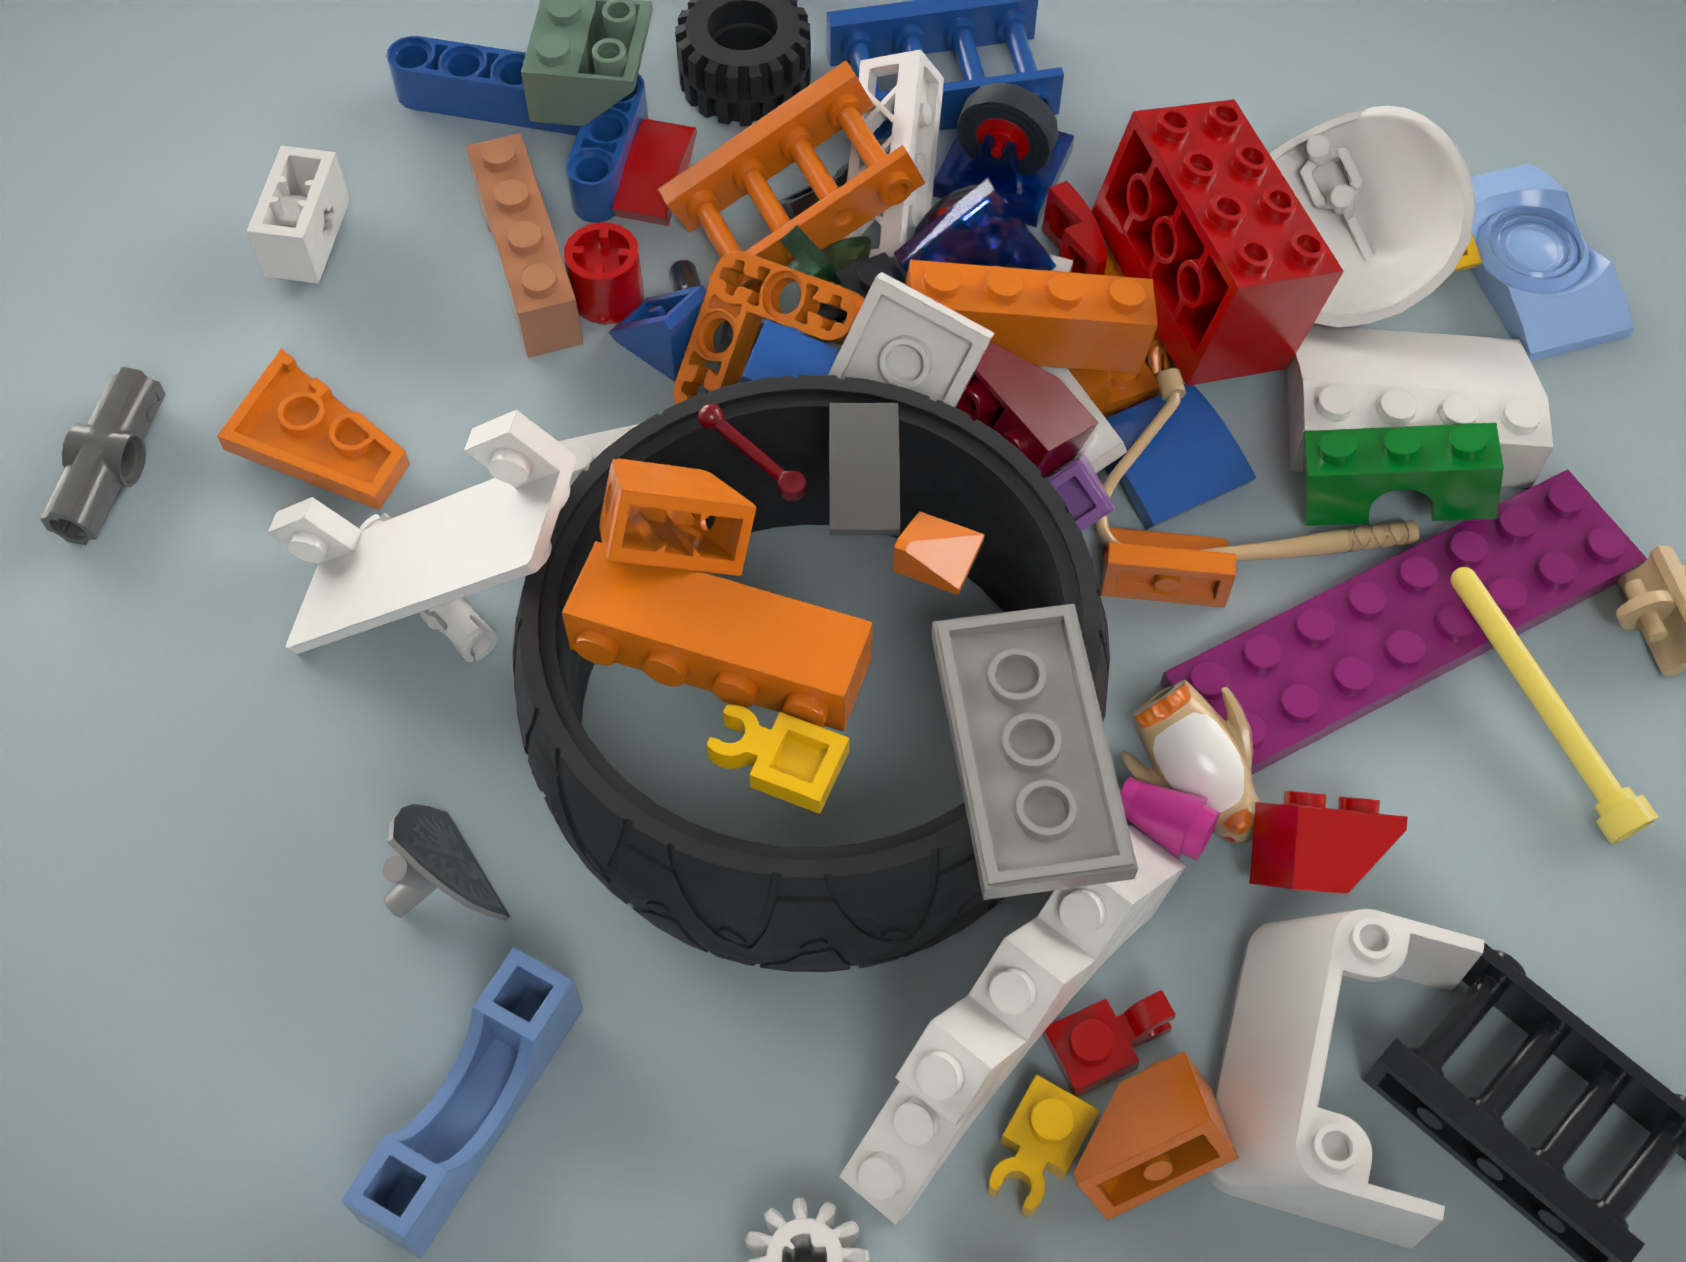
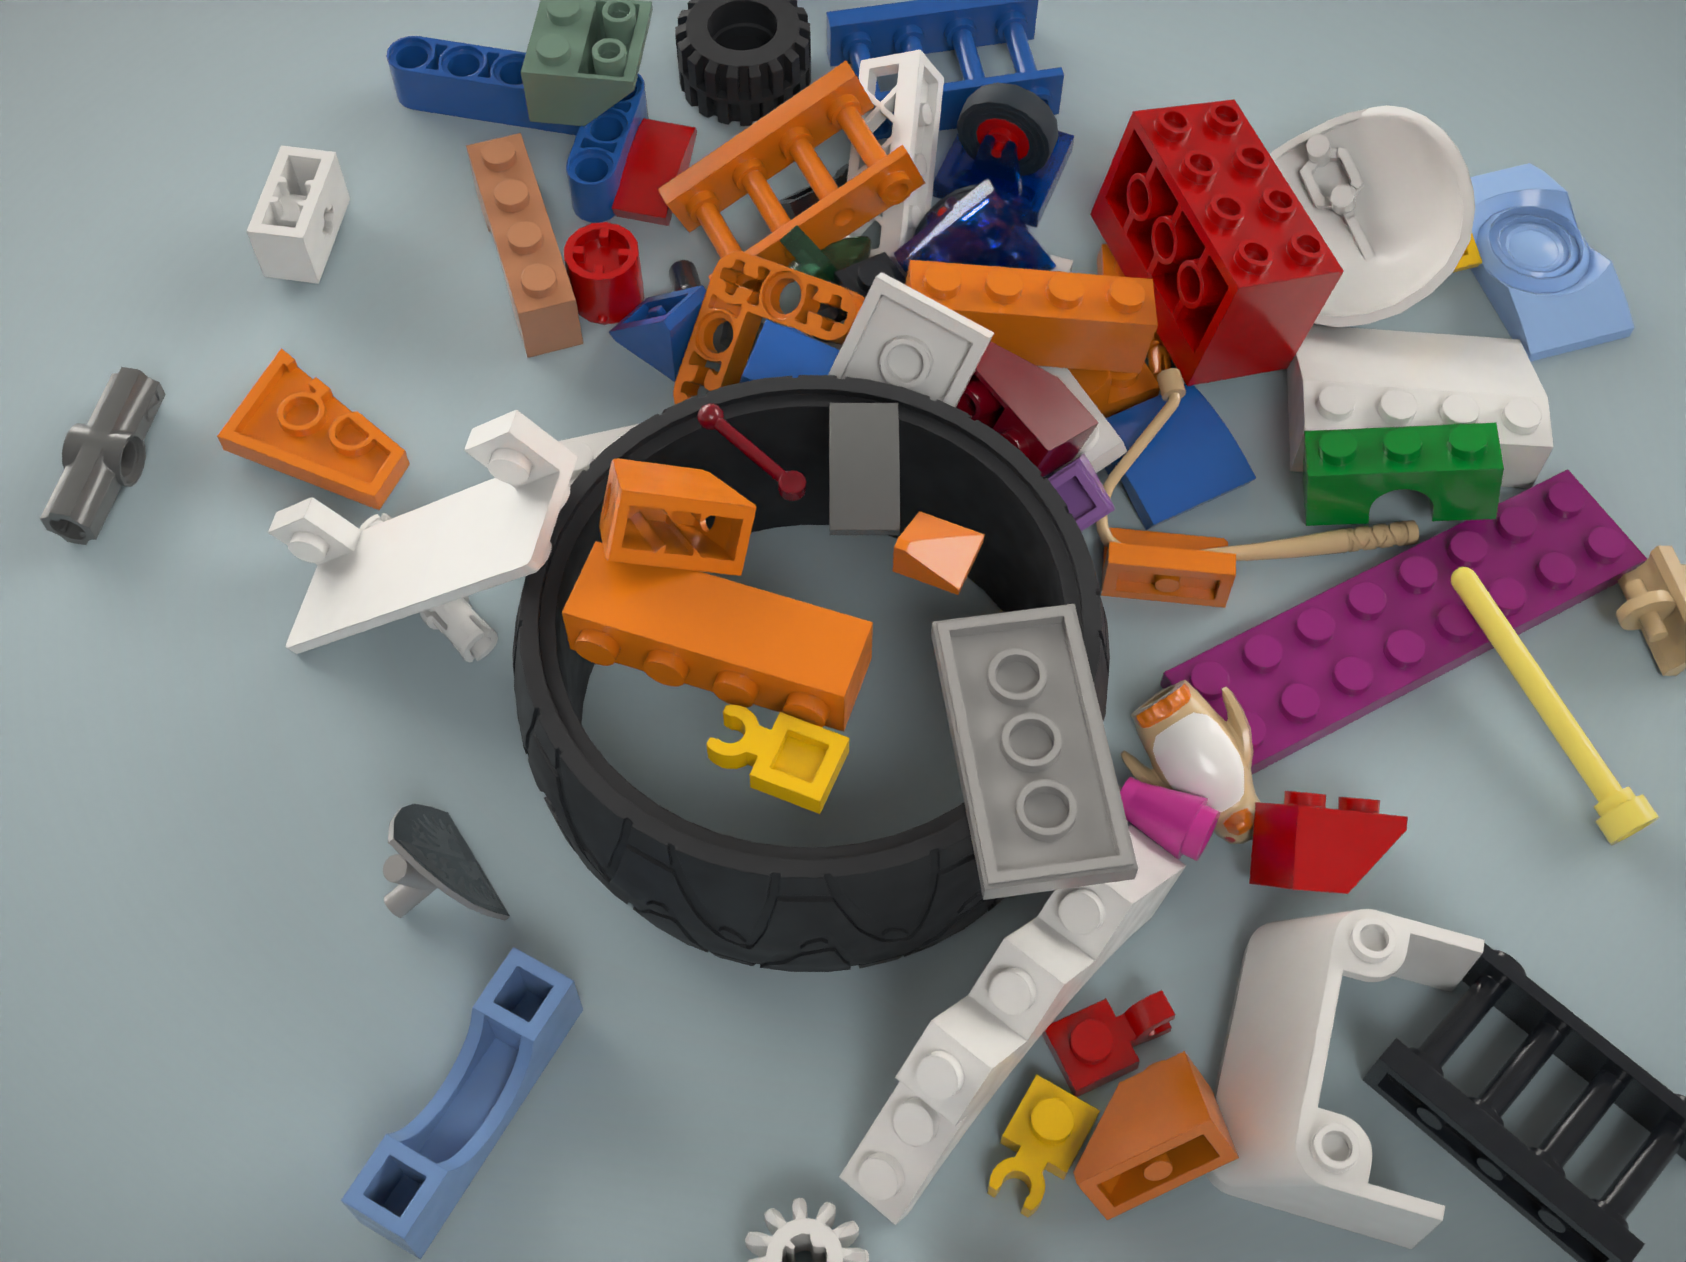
red slope [1041,181,1107,275] -> none

